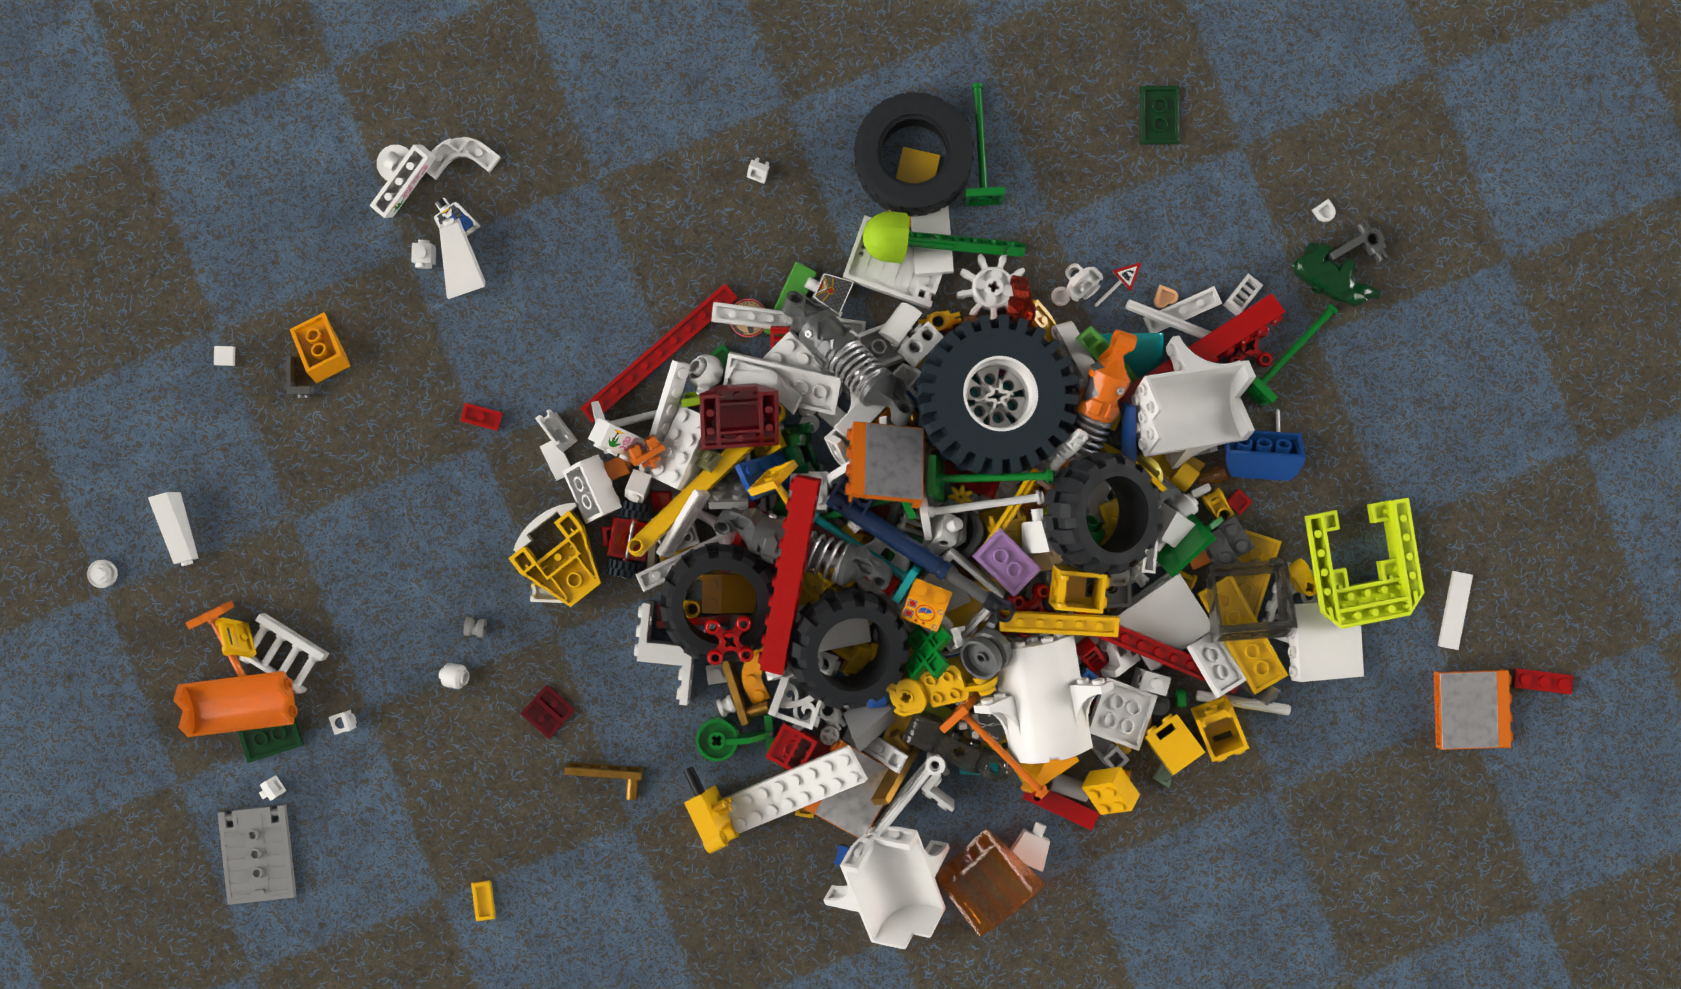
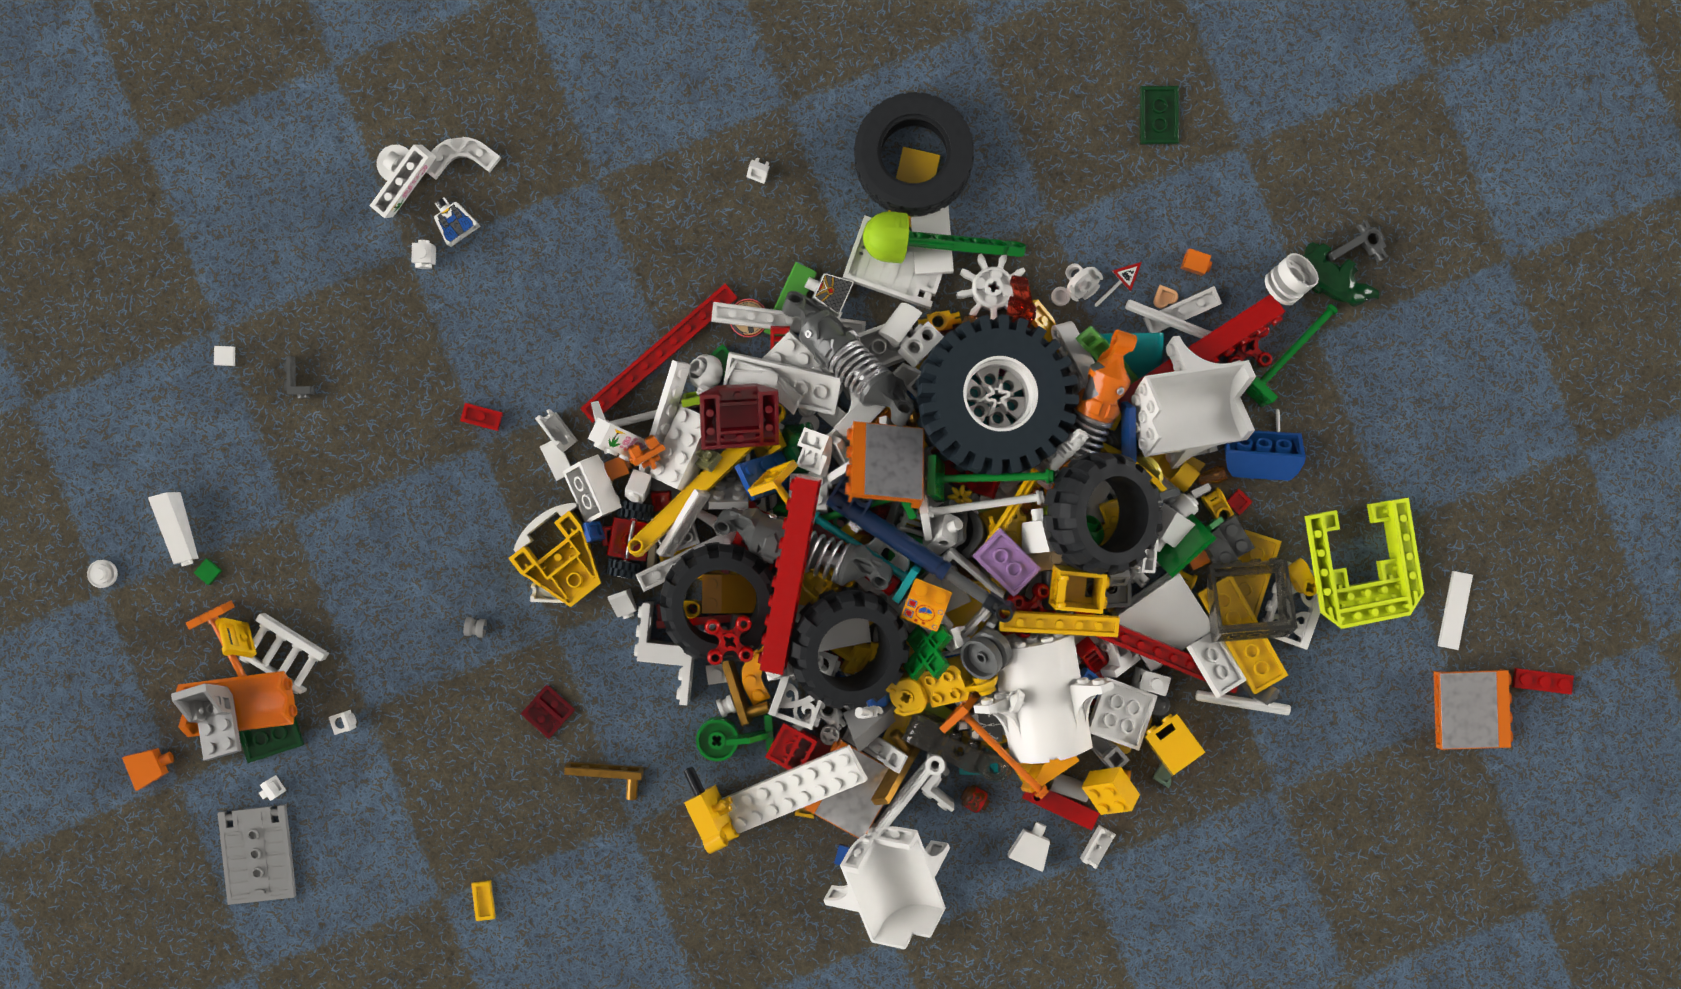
light orange slope [290,312,351,383] -> none
white slope [439,218,485,299] -> none
white head [439,663,469,689] -> none
clear orange windscreen [935,828,1047,937] -> none
green tile [964,83,1005,207] -> none
green tile [1175,688,1186,708] -> none
yellow container [1191,695,1249,762] -> none
white slope [1223,273,1263,316] -> none
white panel [1286,602,1364,682] -> none
white tile [1312,199,1336,222] -> none
none -> orange torso [122,748,174,791]
none -> light grey bracket [171,683,242,761]
none -> green tile [194,558,222,585]
none -> blue tile [581,521,606,543]
none -> white slope [608,589,638,619]
none -> white slope [797,427,832,477]
none -> white piece [855,706,883,719]
none -> reddish brown head [960,785,990,813]
none -> white hat [1006,689,1025,712]
none -> white hinge [1080,825,1116,869]
none -> orange brick [1180,248,1212,276]
none -> white wheel [1265,253,1319,305]

